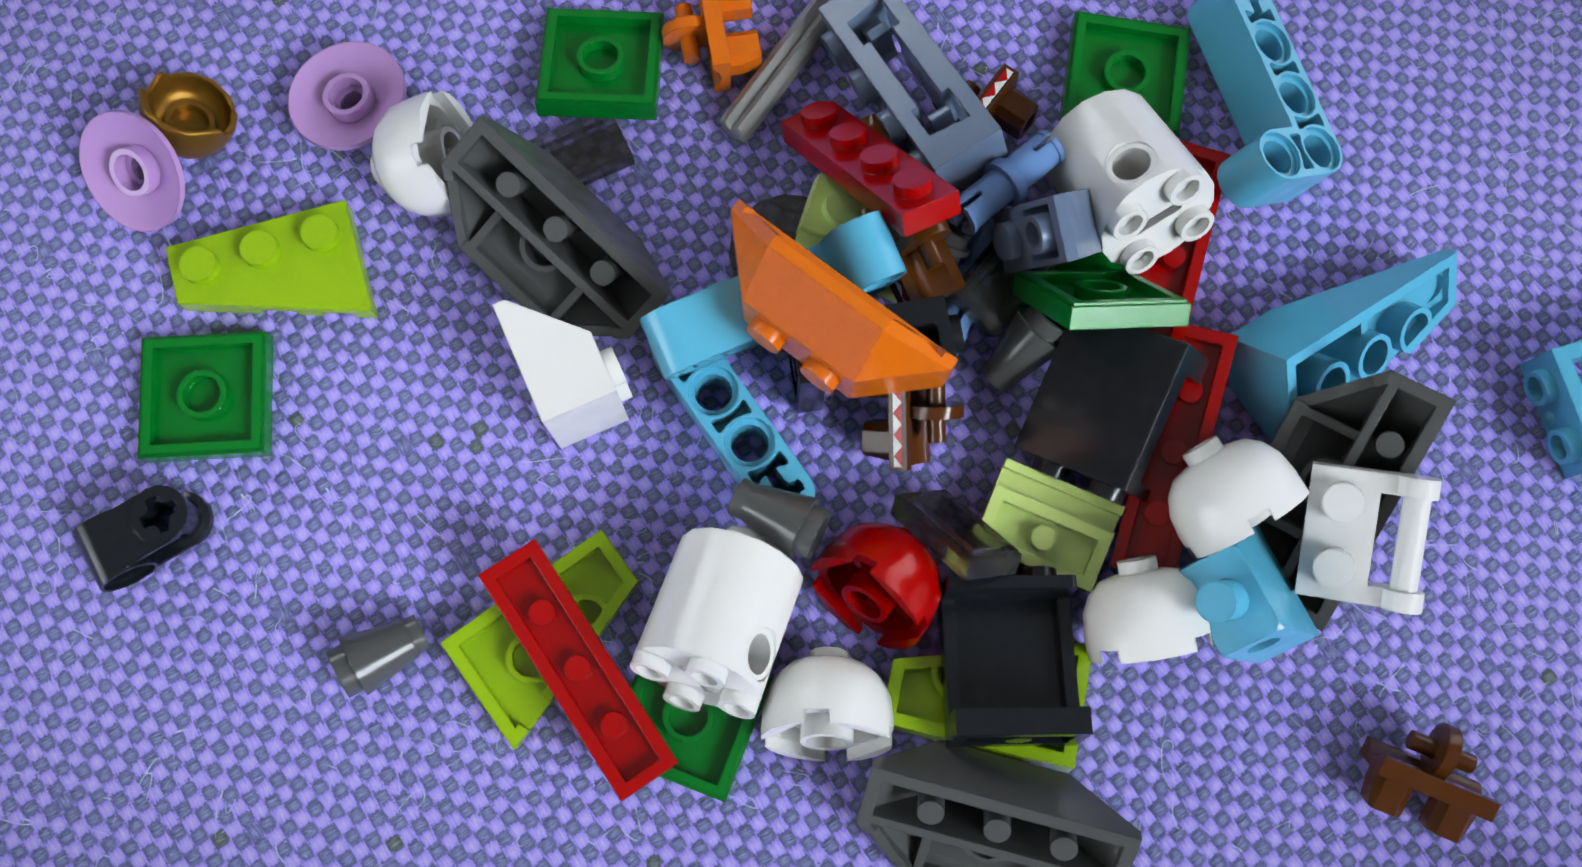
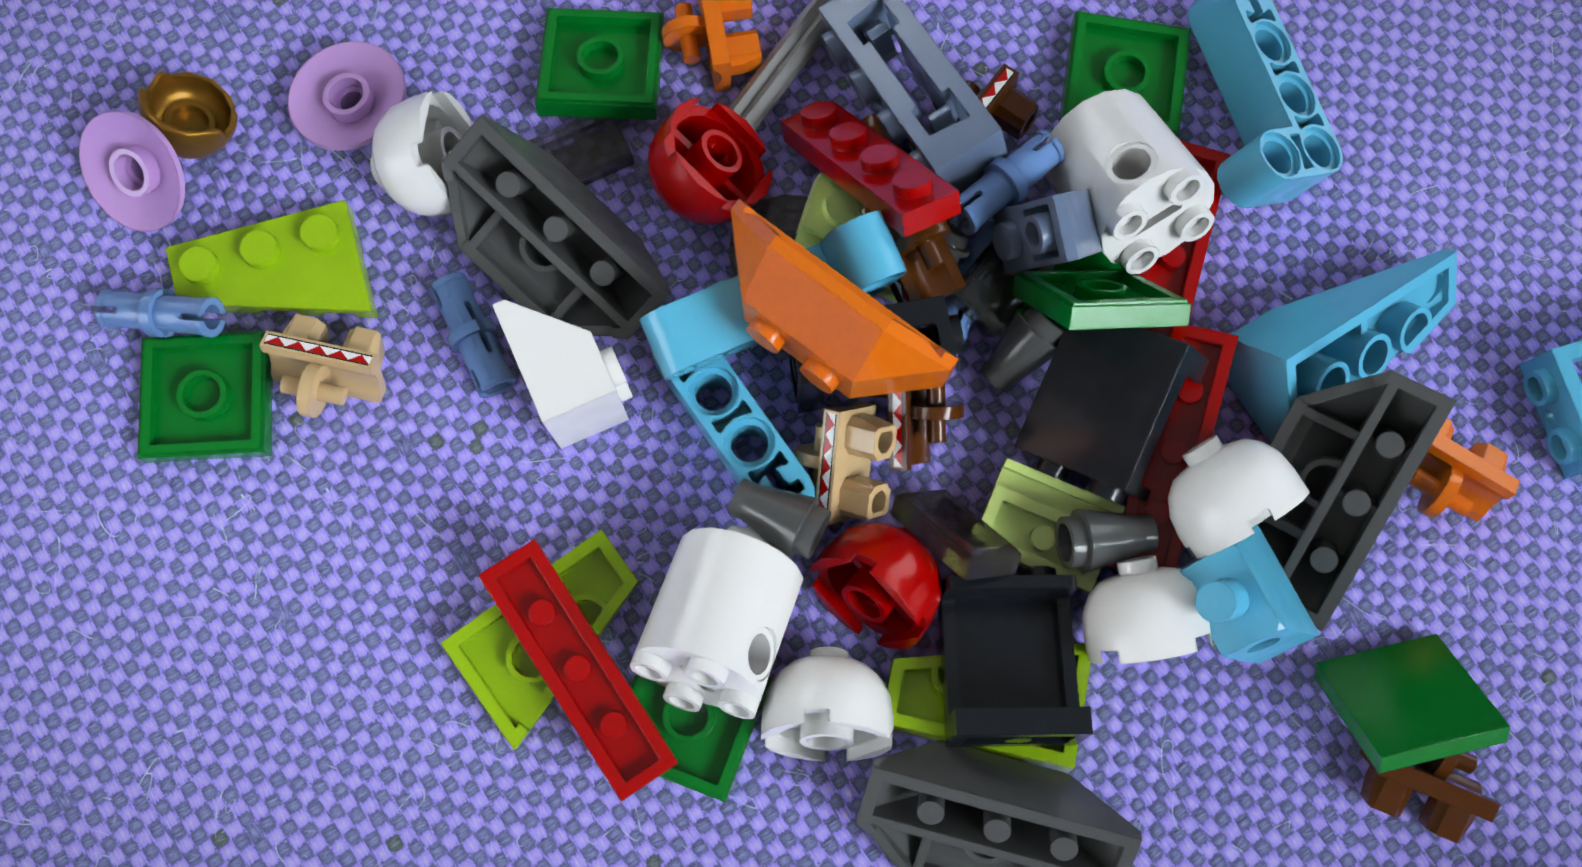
black piece [72,485,214,592] -> none
dark grey cone [326,614,431,698] -> none
white plate [1294,461,1443,615] -> none
none -> medium blue pin [95,288,226,338]
none -> tan hips [259,314,386,418]
none -> medium blue pin [429,272,516,398]
none -> red cylinder [647,98,772,225]
none -> tan hips [795,401,897,525]
none -> dark grey cone [1055,508,1159,573]
none -> green tile [1314,634,1510,774]
none -> orange hips [1409,418,1520,522]

